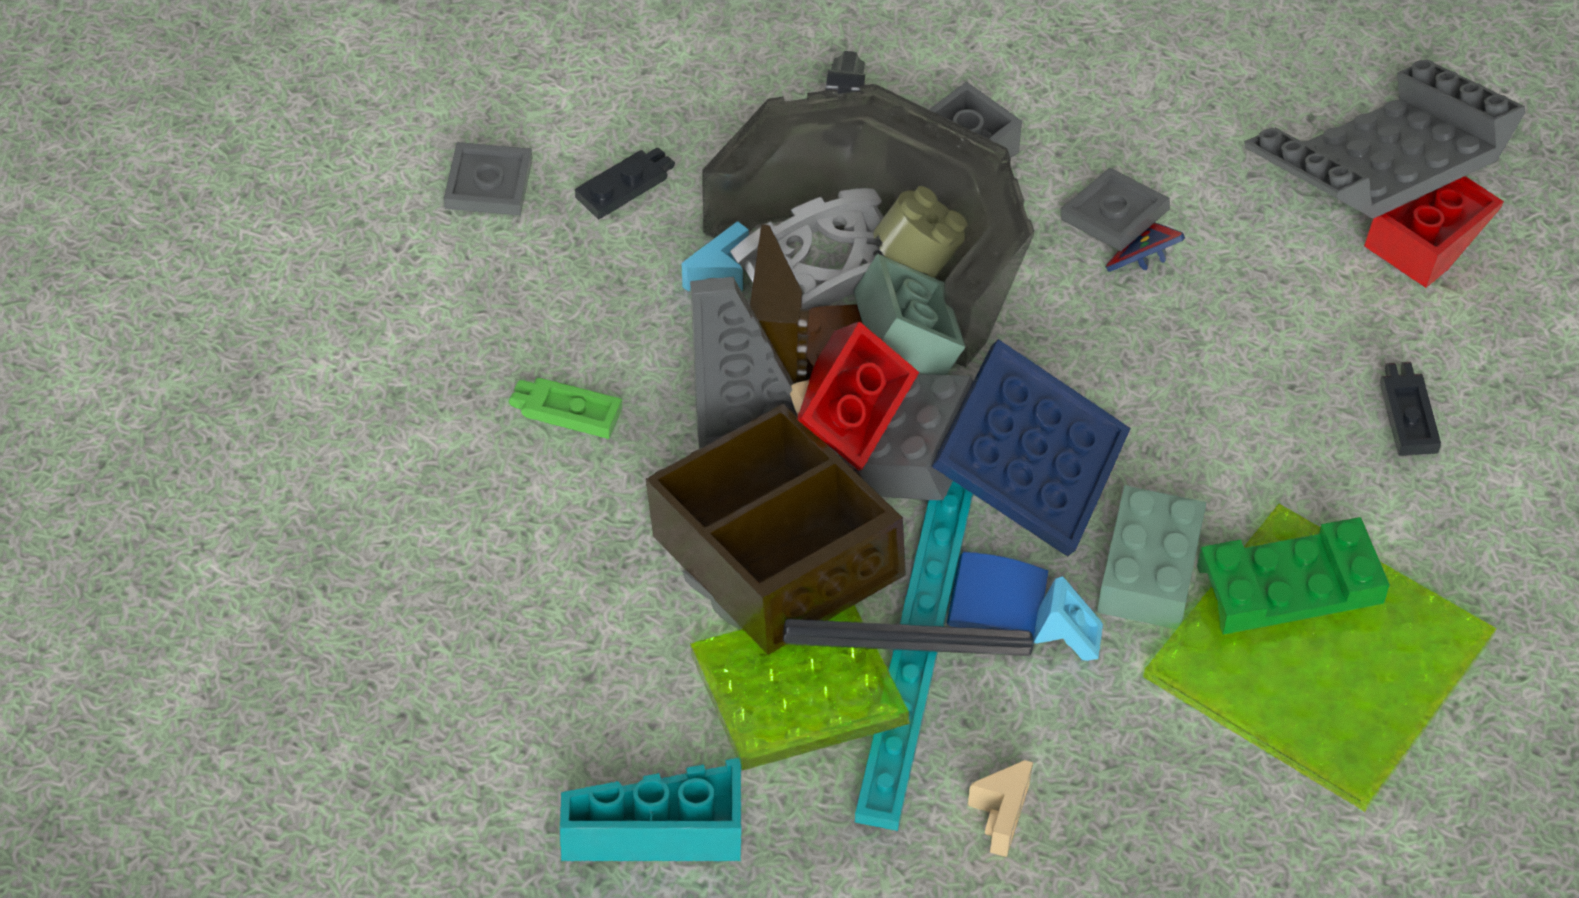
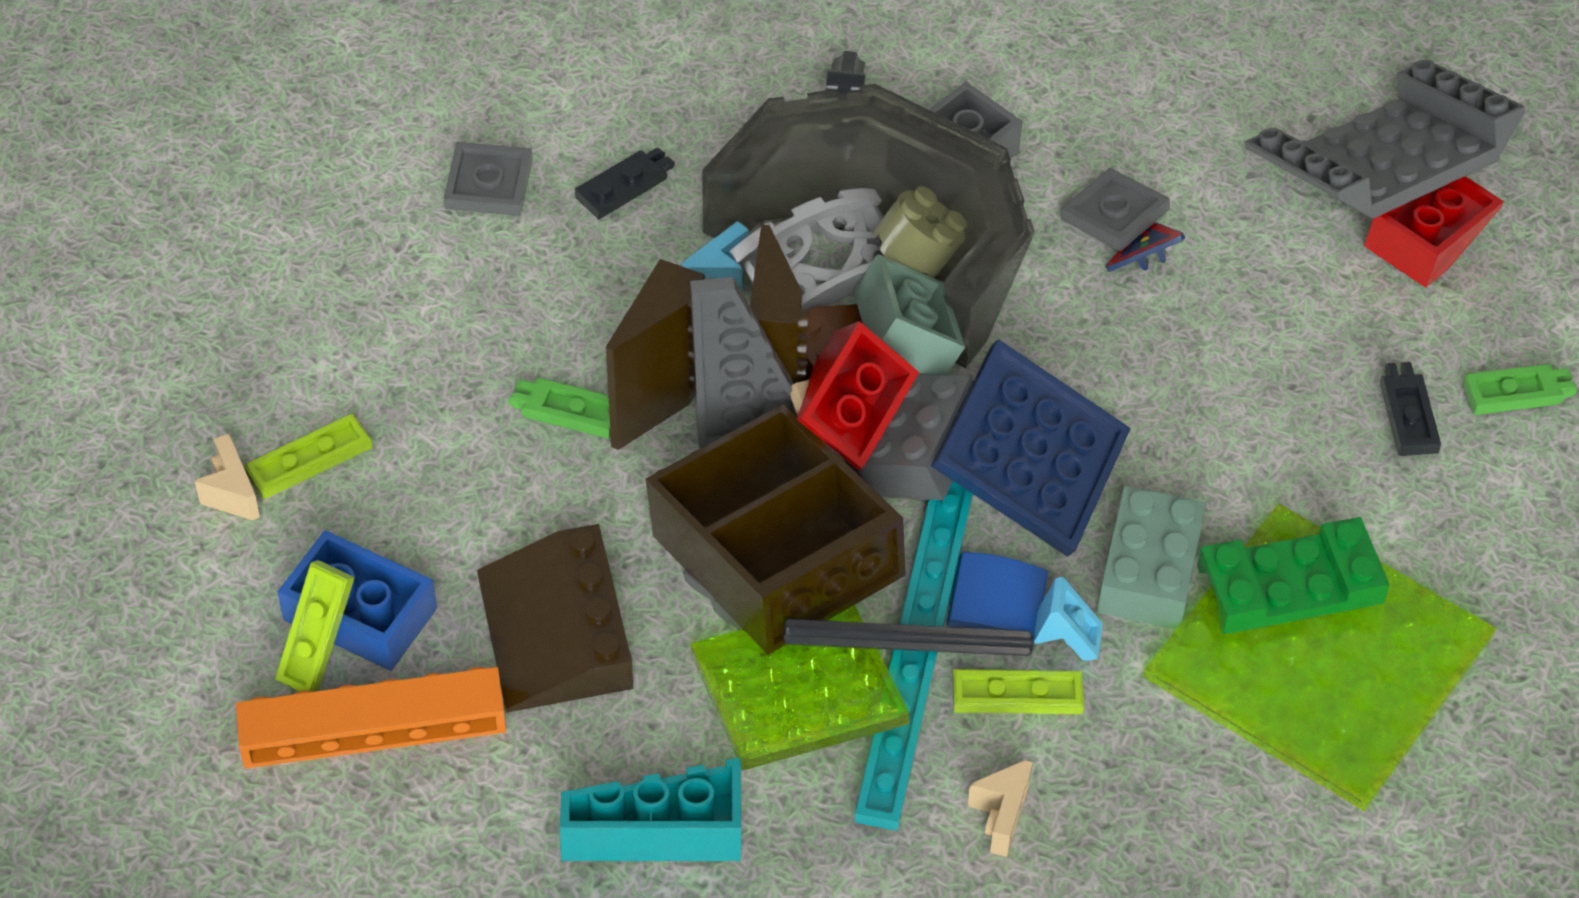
none -> tan slope [195,434,260,520]
none -> orange brick [236,667,506,769]
none -> lime tile [243,413,373,500]
none -> lime tile [275,560,355,692]
none -> blue brick [277,530,437,671]
none -> dark brown slope [477,524,633,713]
none -> dark brown slope [606,259,705,450]
none -> lime tile [953,669,1084,714]
none -> bright green hinge [1462,364,1578,415]

